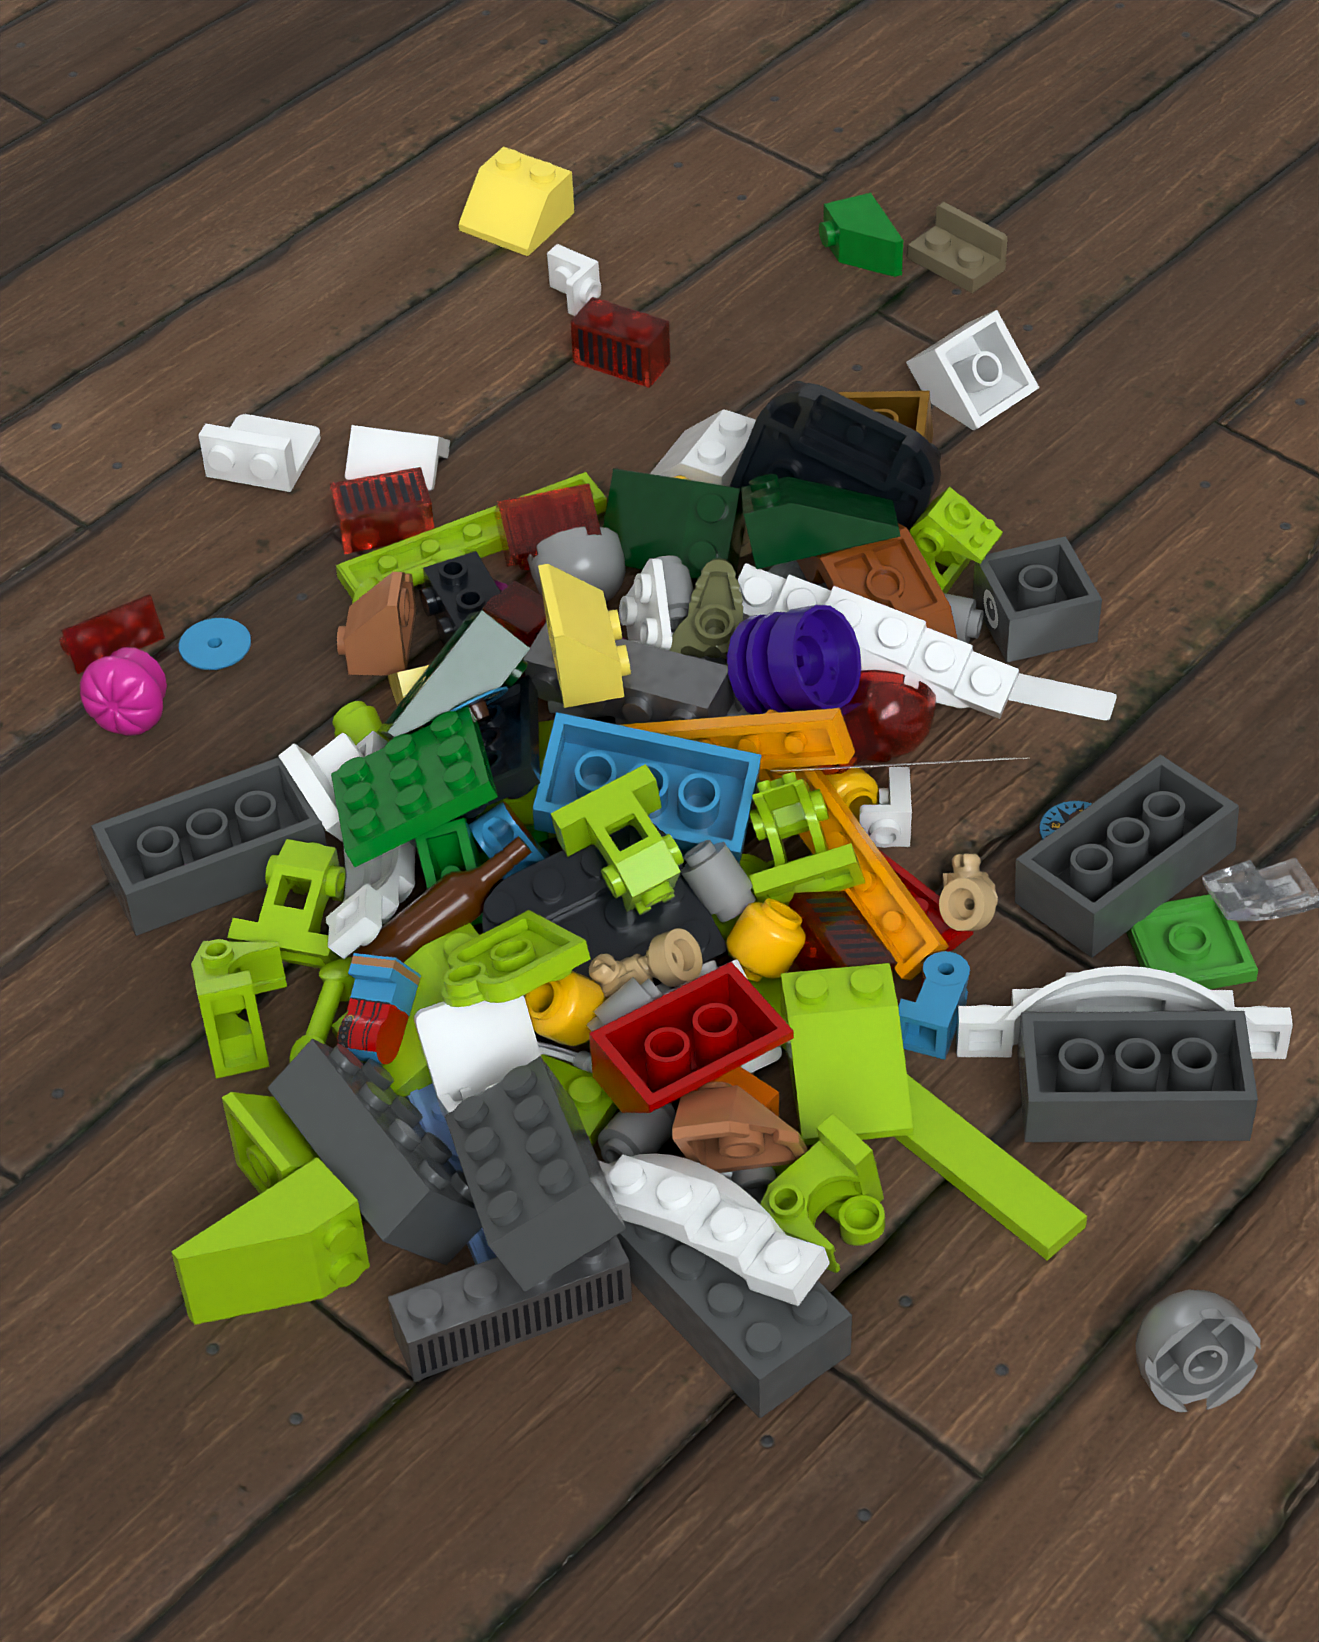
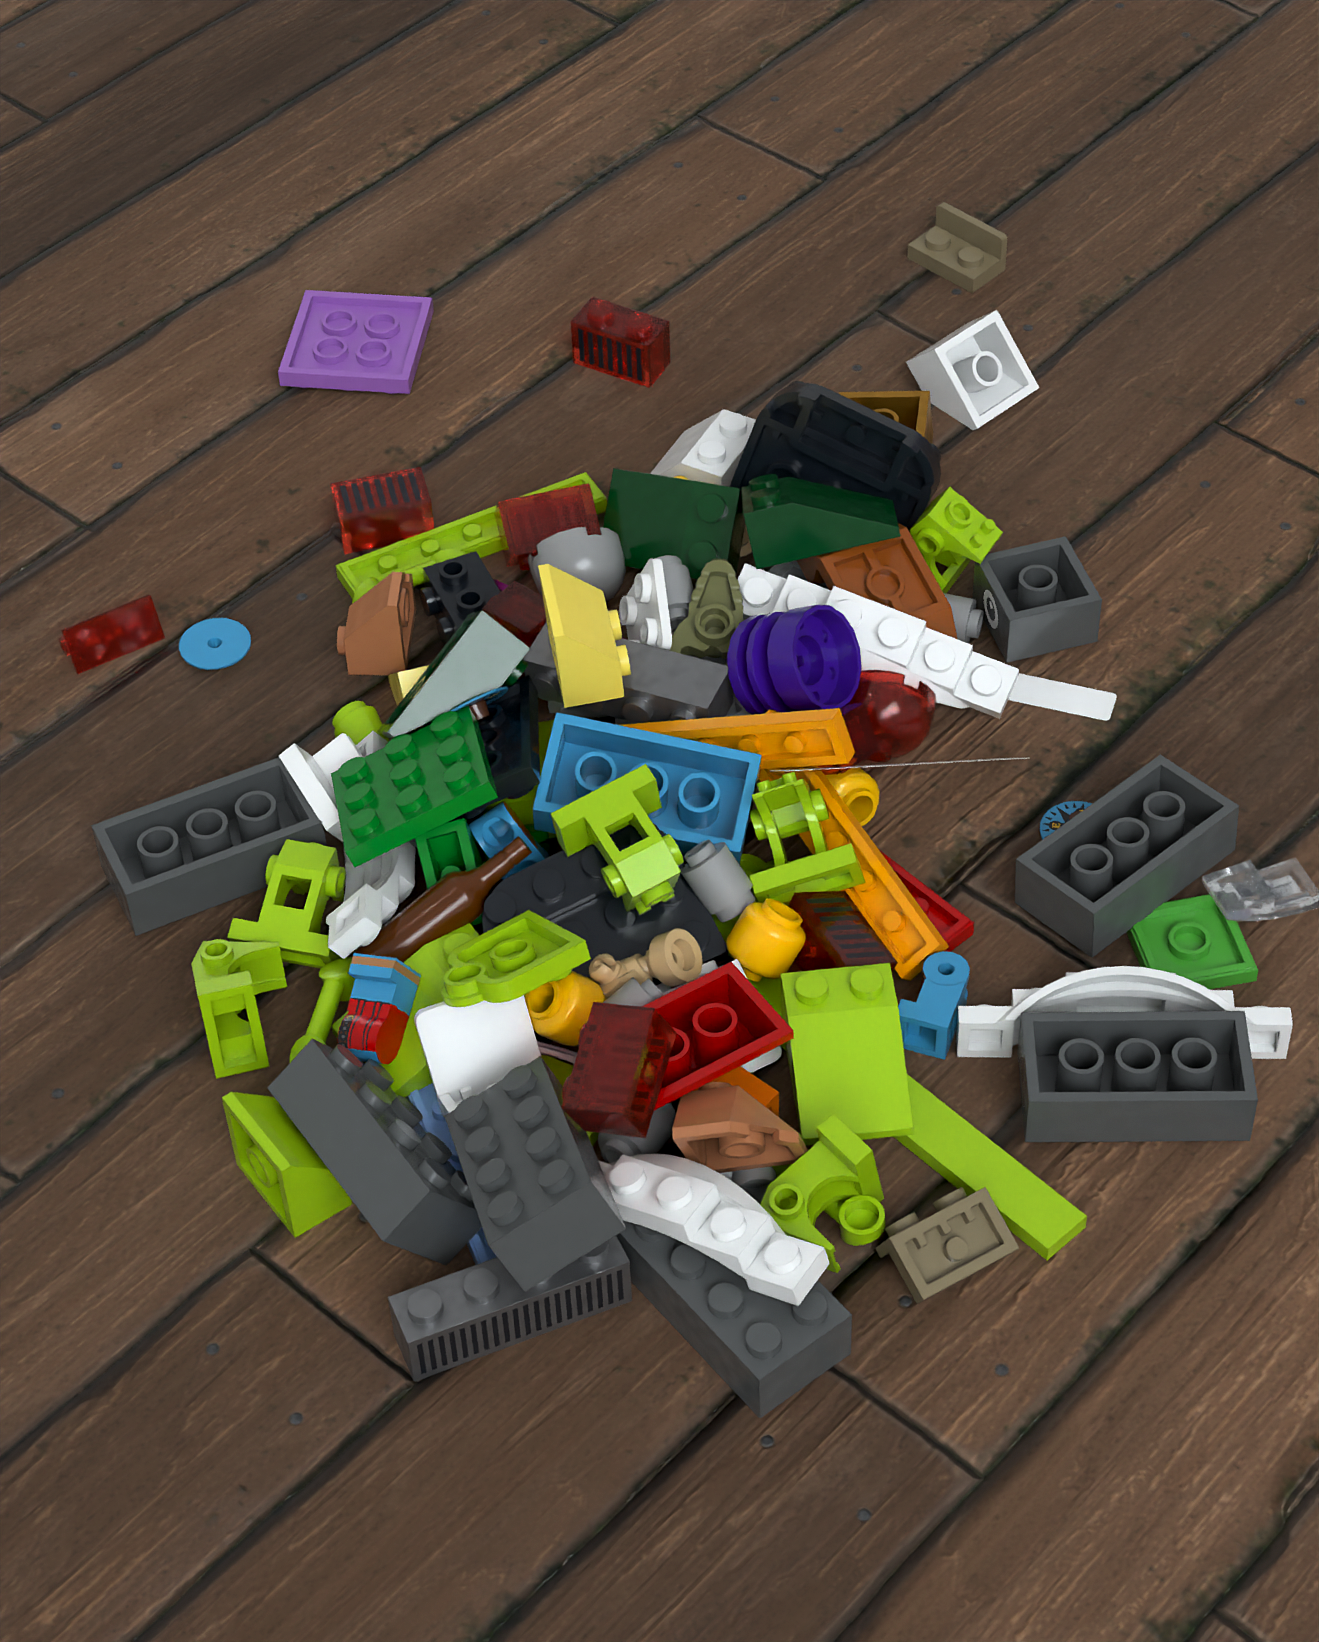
dark pink piece [79,647,167,736] -> none
lime slope [171,1157,370,1325] -> none
white bracket [199,414,321,492] -> none
white panel [345,425,450,491] -> none
light yellow slope [459,147,575,257] -> none
white bracket [547,244,601,317] -> none
green slope [819,193,903,277] -> none
white bracket [859,767,912,848] -> none
tan arm [939,854,998,931] -> none
light grey cylinder [1136,1289,1261,1412] -> none
none -> medium lavender plate [278,290,434,394]
none -> clear red brick [561,1002,677,1138]
none -> dark tan bracket [875,1187,1019,1304]

